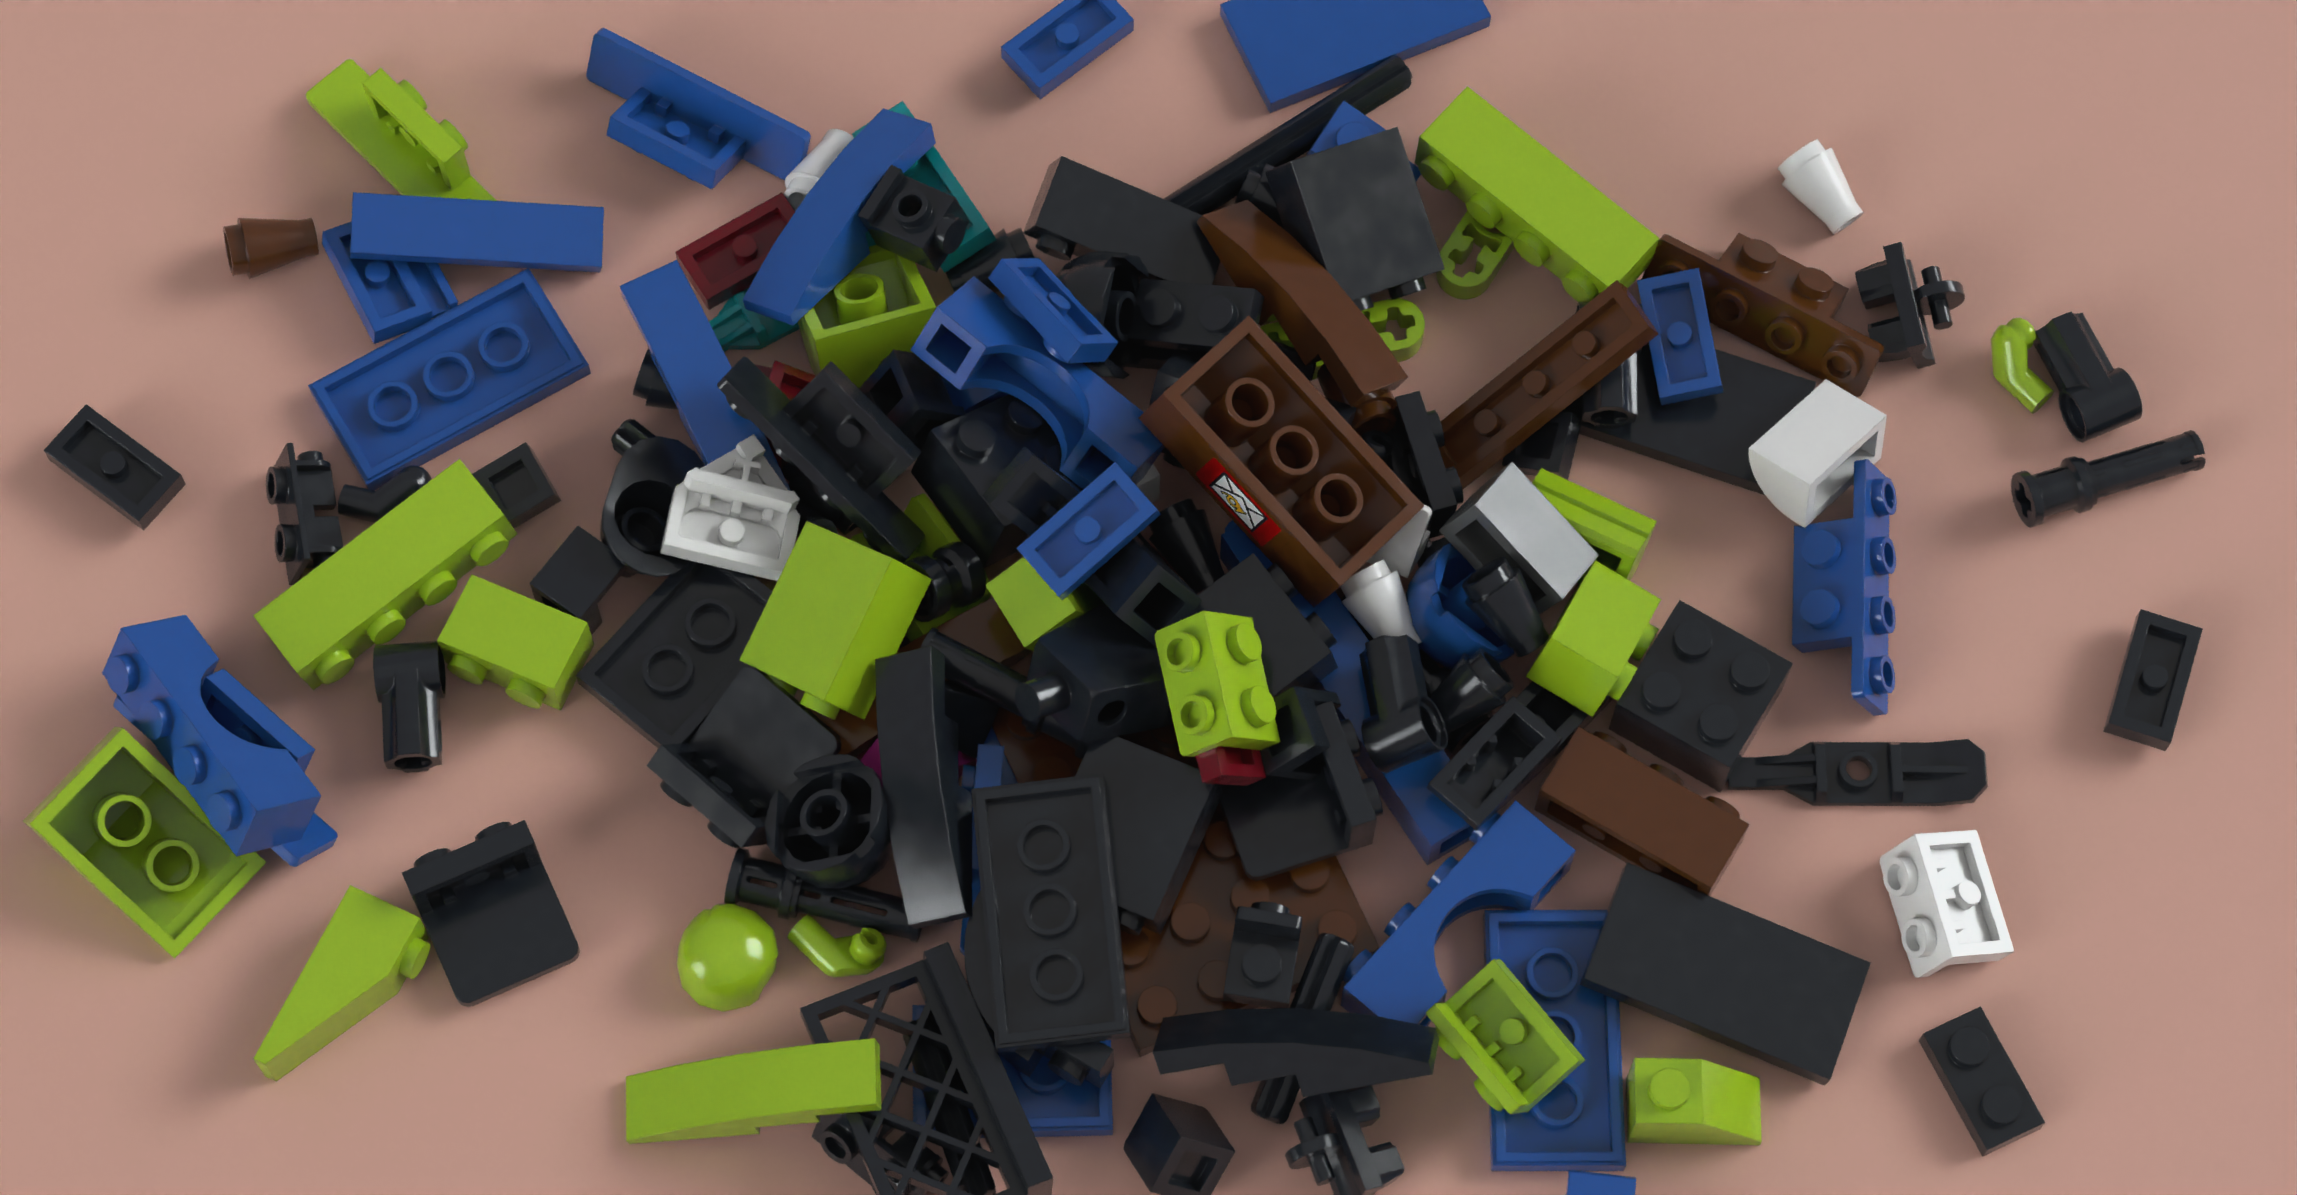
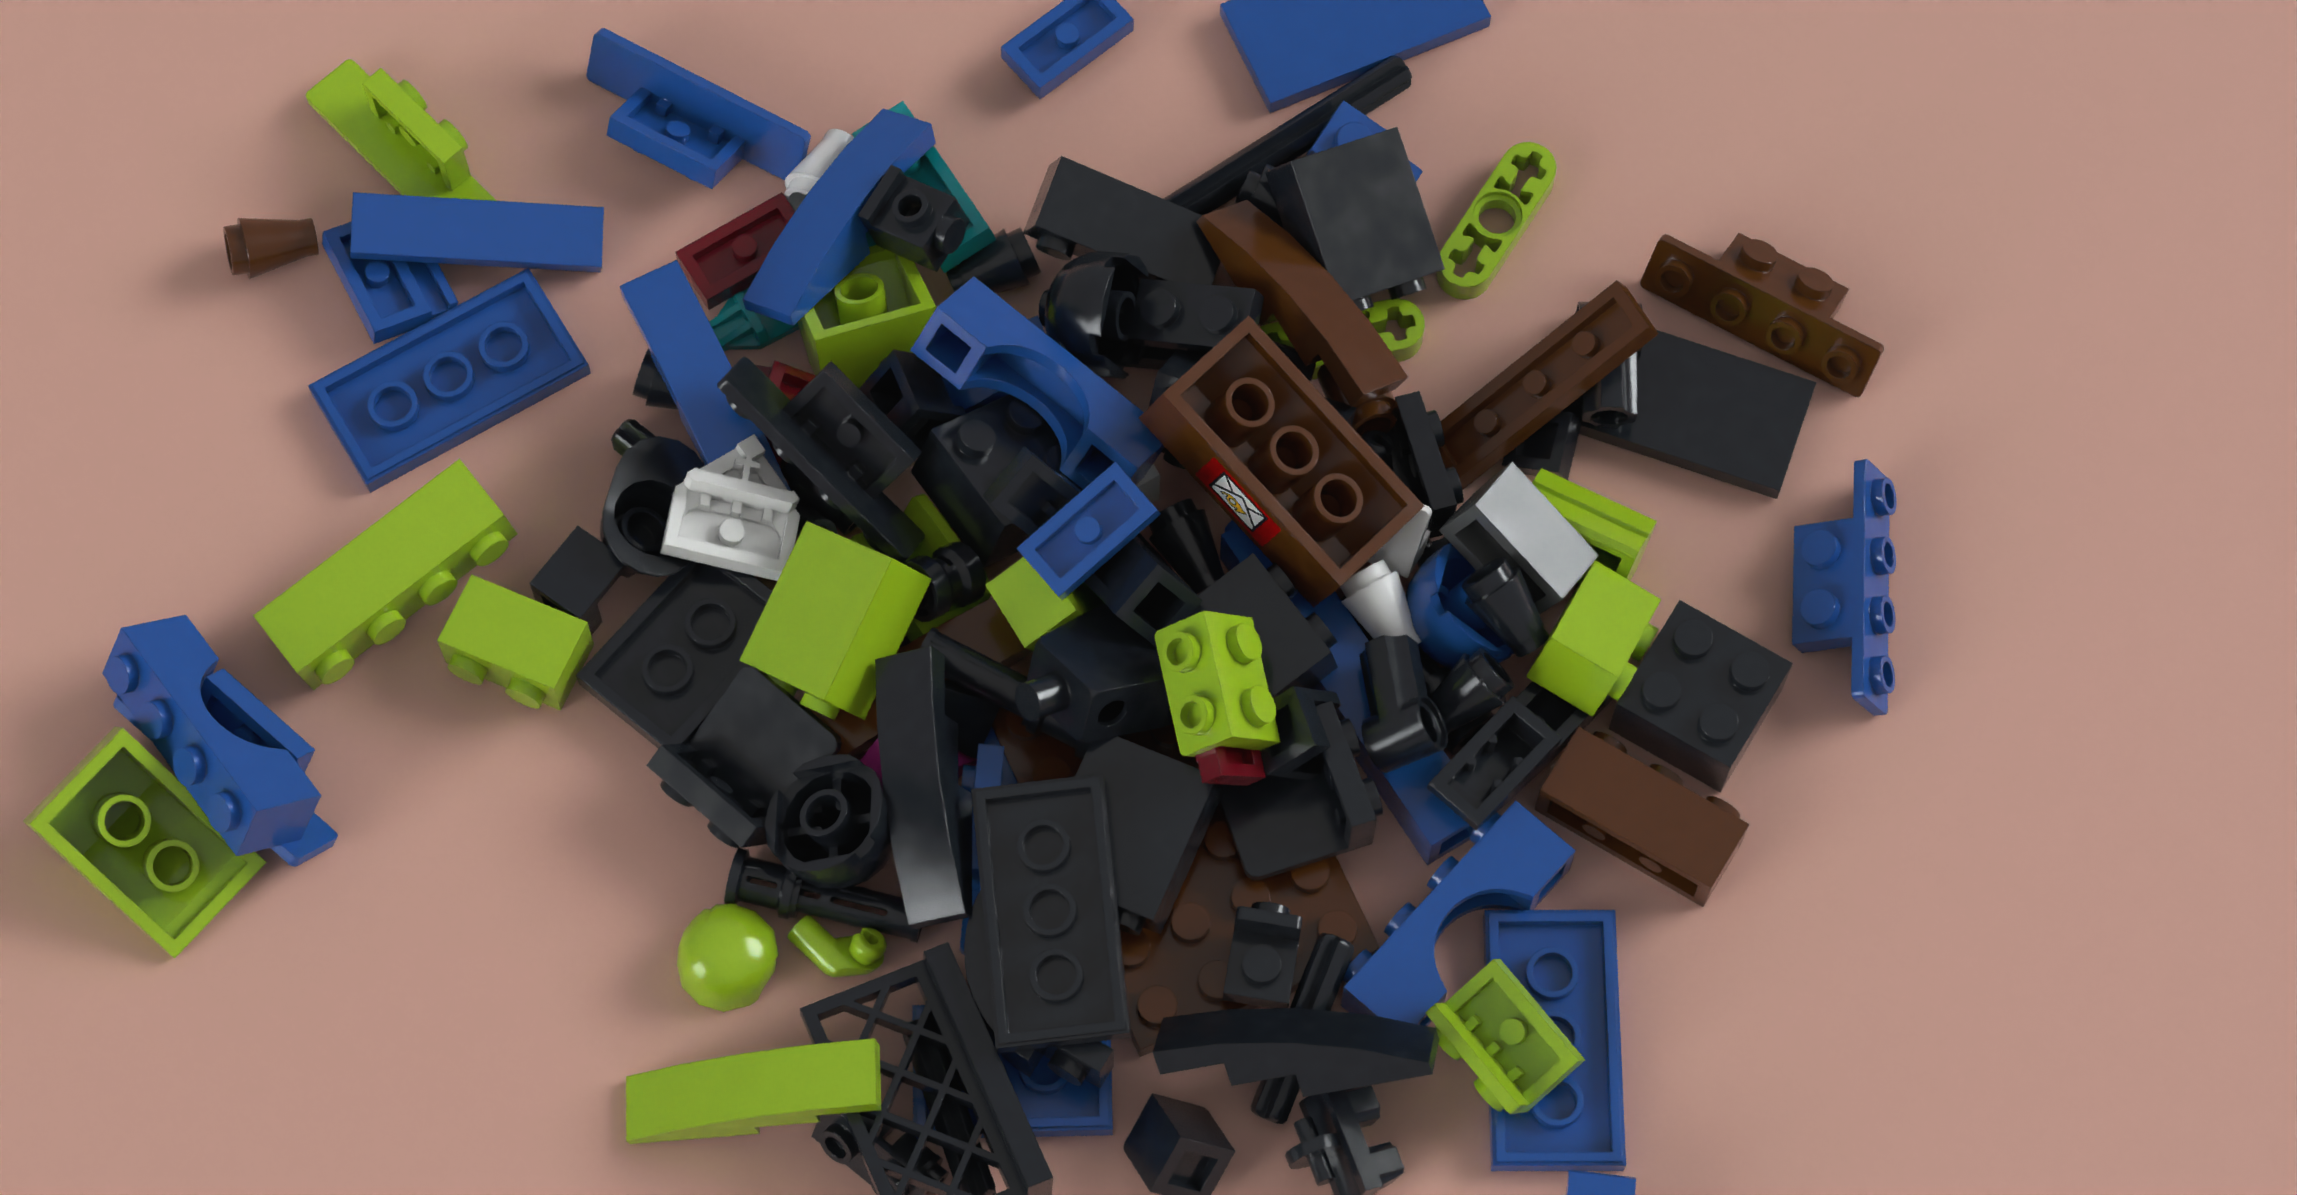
black plate [44,404,186,531] -> none
lime slope [253,885,430,1082] -> none
black hinge [266,443,343,585] -> none
black arm [338,465,432,523] -> none
black piece [373,641,446,773] -> none
black bracket [402,820,580,1007] -> none
black plate [472,442,561,528] -> none
blue plate [988,258,1118,364] -> none
lime brick [1414,86,1659,302] -> none
black tile [1580,862,1871,1086] -> none
lime slope [1626,1057,1762,1145] -> none
blue plate [1637,268,1724,405] -> none
black piece [1728,739,1988,806] -> none
white brick [1748,379,1887,528] -> none
white cone [1778,139,1864,234] -> none
black hips [1855,242,1965,369] -> none
white bracket [1880,830,2014,978] -> none
black plate [1919,1006,2045,1157] -> none
lime arm [1991,318,2054,413] -> none
black pin [2011,430,2206,528] -> none
black piece [2033,311,2142,443] -> none
black plate [2103,609,2203,751] -> none

